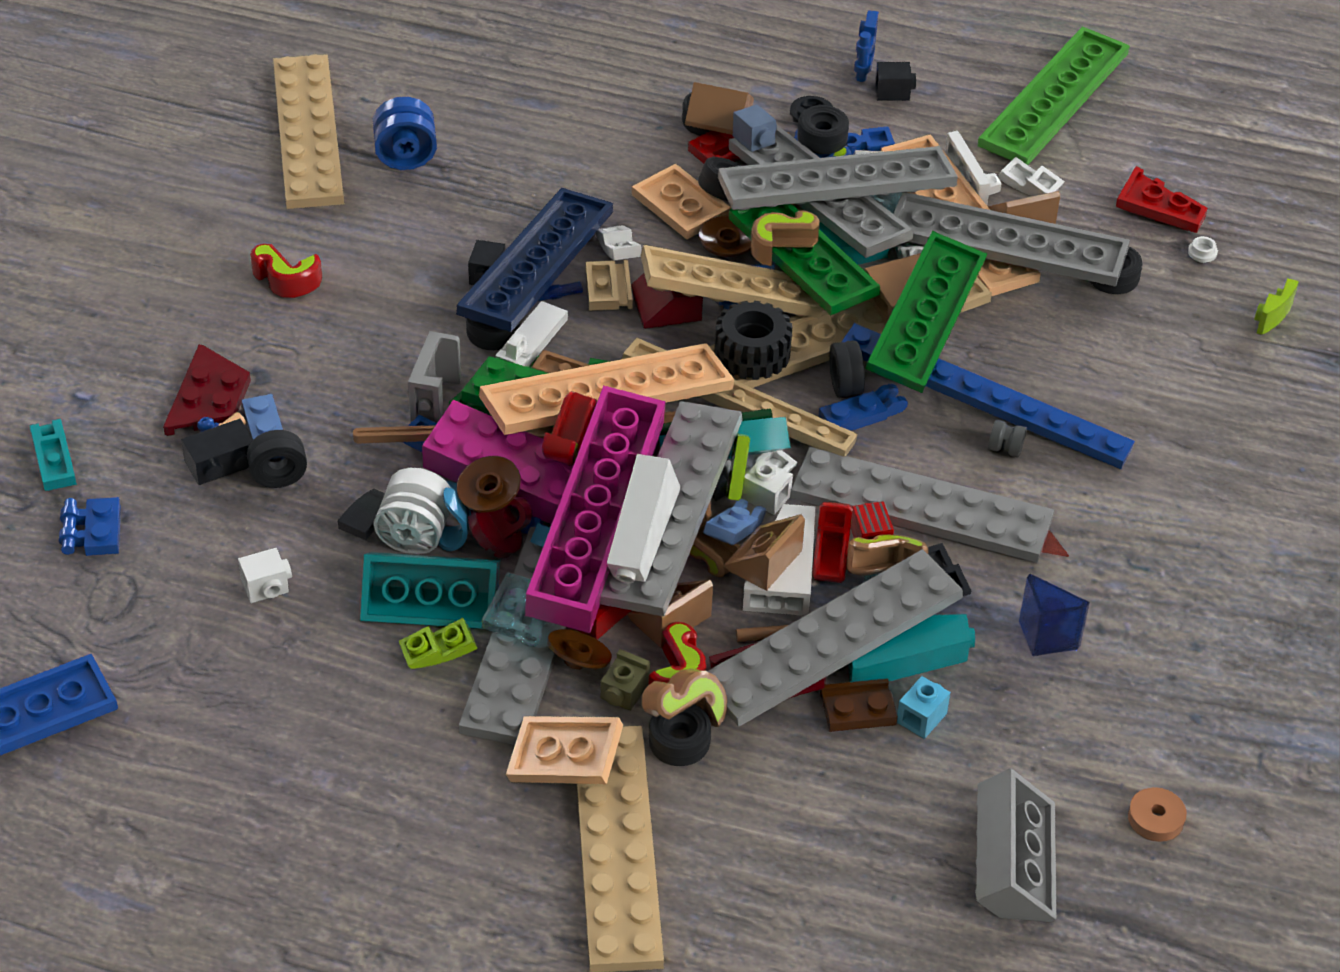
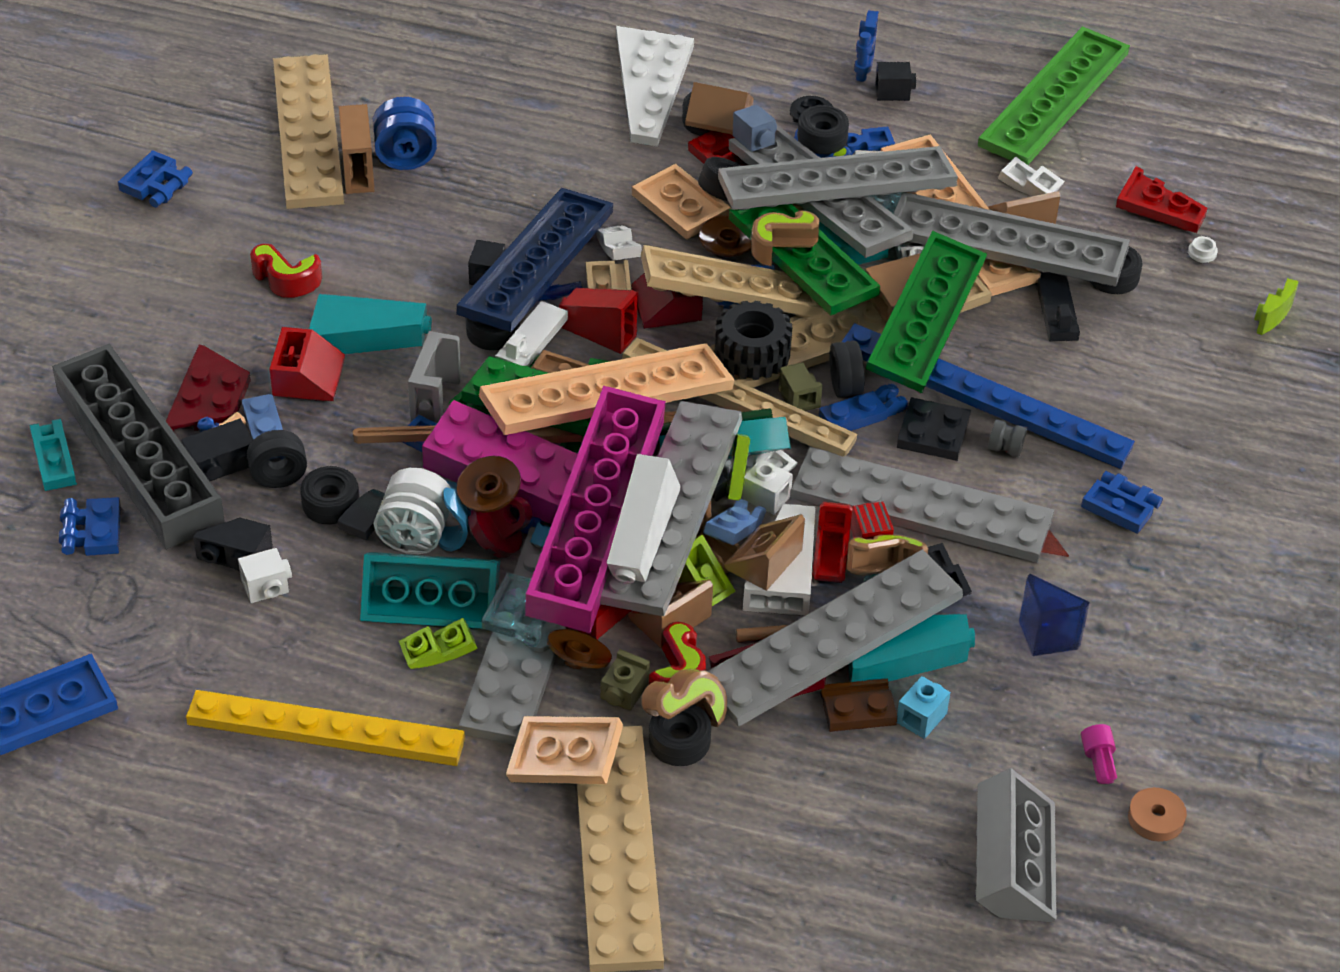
red animal [542,391,597,466] -> none
white hinge [945,131,1001,205] -> none
none -> dark grey brick [52,343,225,550]
none -> blue plate [118,150,193,208]
none -> yellow plate [186,690,465,766]
none -> black slope [193,517,273,571]
none -> red slope [269,327,345,401]
none -> black tyre [300,466,359,525]
none -> teal slope [309,294,432,354]
none -> medium nougat brick [339,104,375,194]
none -> red slope [559,288,638,354]
none -> white wing [616,26,694,147]
none -> lime slope [678,535,736,606]
none -> olive brick [778,362,822,411]
none -> black plate [897,397,971,461]
none -> black hinge [1036,272,1080,342]
none -> blue plate [1081,471,1163,534]
none -> dark pink piece [1081,724,1117,784]

